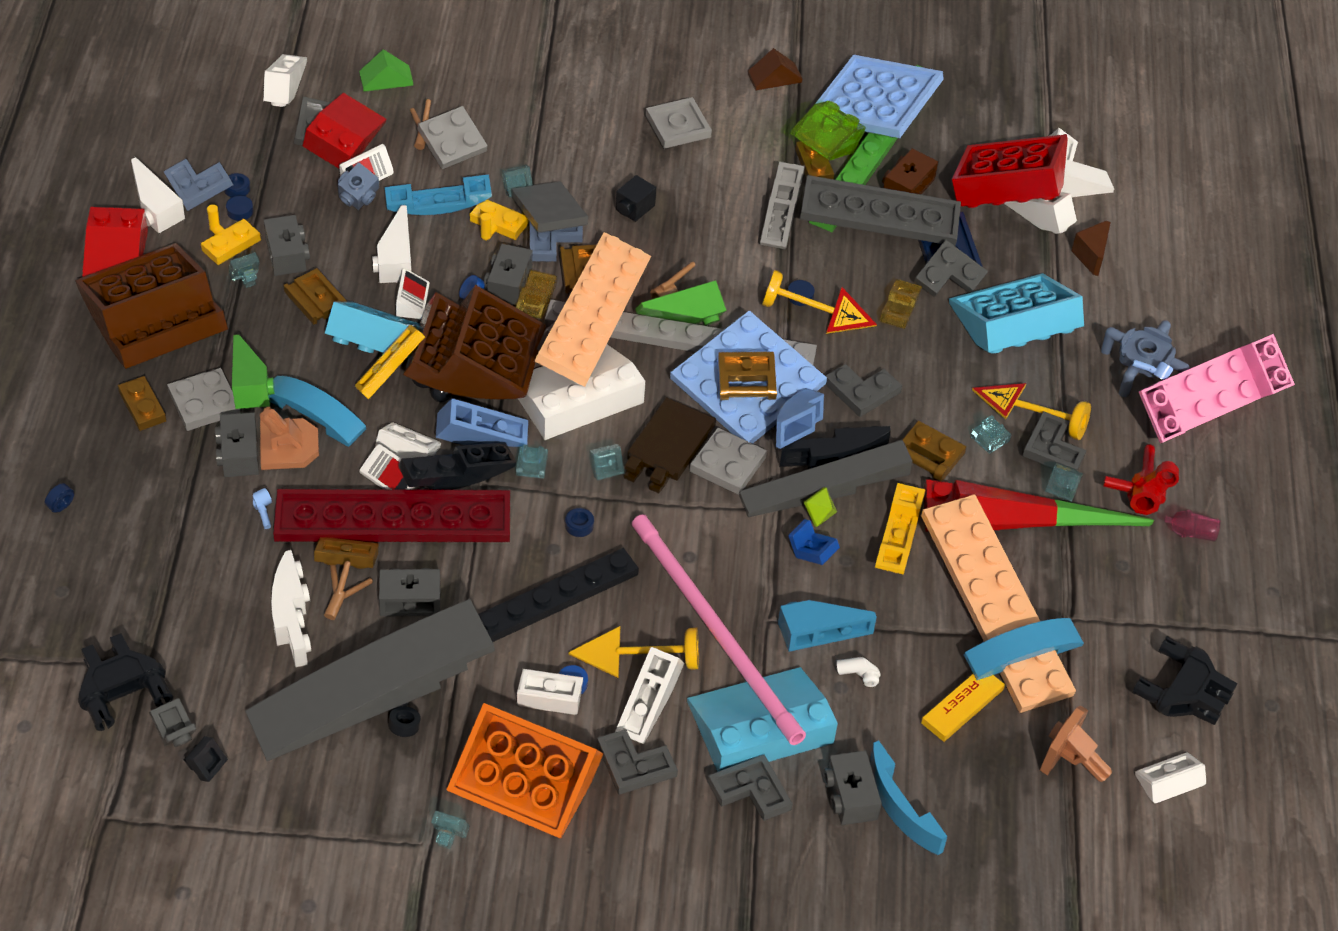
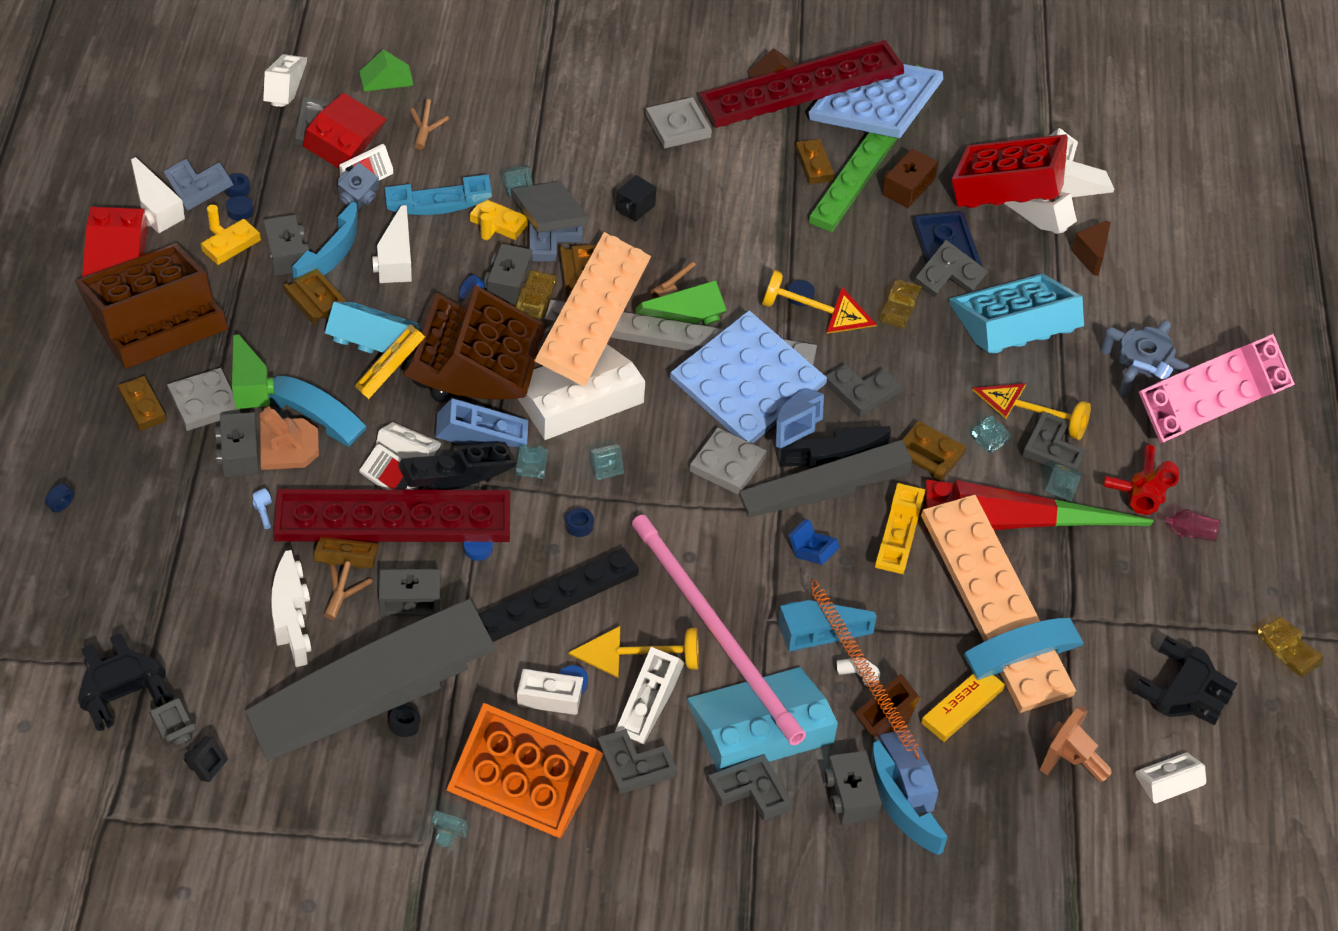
clear light blue tile [229,253,260,288] -> none
slope [396,269,430,319] -> none
light grey plate [417,106,488,169] -> none
dark brown tile [624,397,716,493] -> none
pearl gold plate [718,352,777,400] -> none
light grey slope [760,162,804,249] -> none
clear neon green slope [790,101,866,160] -> none
dark grey plate [800,175,961,246] -> none
lime slope [804,487,837,527] -> none
none -> dark azure slope [292,201,358,282]
none -> blue tile [463,542,493,561]
none -> dark red plate [699,40,904,128]
none -> orange piece [811,579,919,760]
none -> reddish brown slope [855,674,920,737]
none -> medium blue slope [879,730,939,814]
none -> clear yellow slope [1259,616,1323,678]

